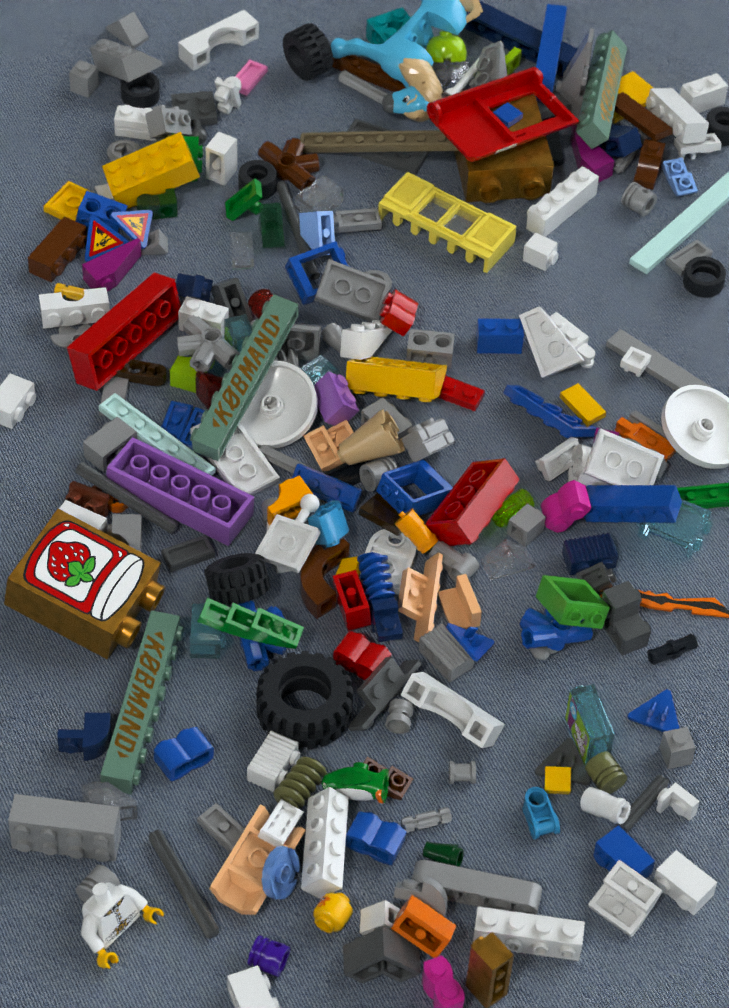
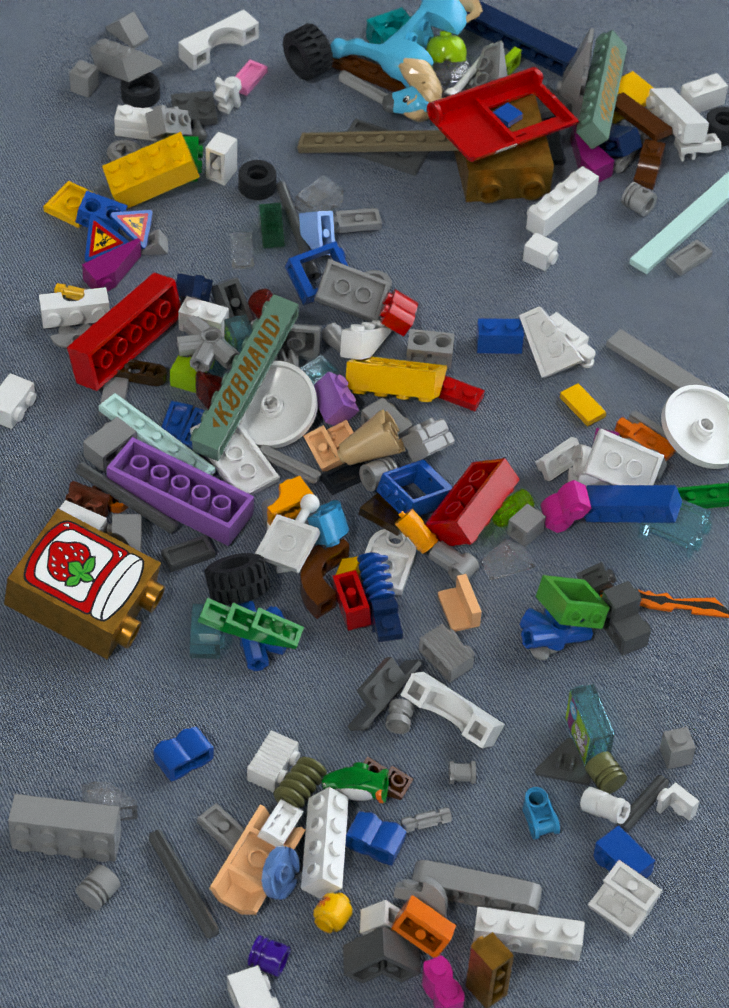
reddish brown brick [28,217,87,283] -> none
dark blue brick [57,712,112,761] -> none
white torso [81,882,164,969] -> none
white sticker [95,184,113,199] -> none
sand green brick [100,611,184,795] -> none
leg [136,188,178,220] -> none
green tile [225,178,263,221] -> none
black tyre [256,651,353,750] -> none
reddish brown piece [258,138,320,192] -> none
blue tile [292,463,362,512] -> none
red brick [333,631,392,680] -> none
light yellow window [378,172,517,273] -> none
light nougat bracket [398,552,443,642] -> none
dark green cone [423,842,464,867] -> none
blue piece [446,623,495,662] -> none
blue wing [503,385,597,439] -> none
blue tile [536,4,567,101] -> none
yellow tile [544,766,571,795] -> none
dark blue brick [562,533,618,575] -> none
white tile [620,346,651,377] -> none
blue piece [627,689,679,732] -> none
black pin [647,634,698,665] -> none
white brick [653,850,717,915] -> none
light blue slope [661,157,698,197] -> none
black tyre [683,256,726,298] -> none

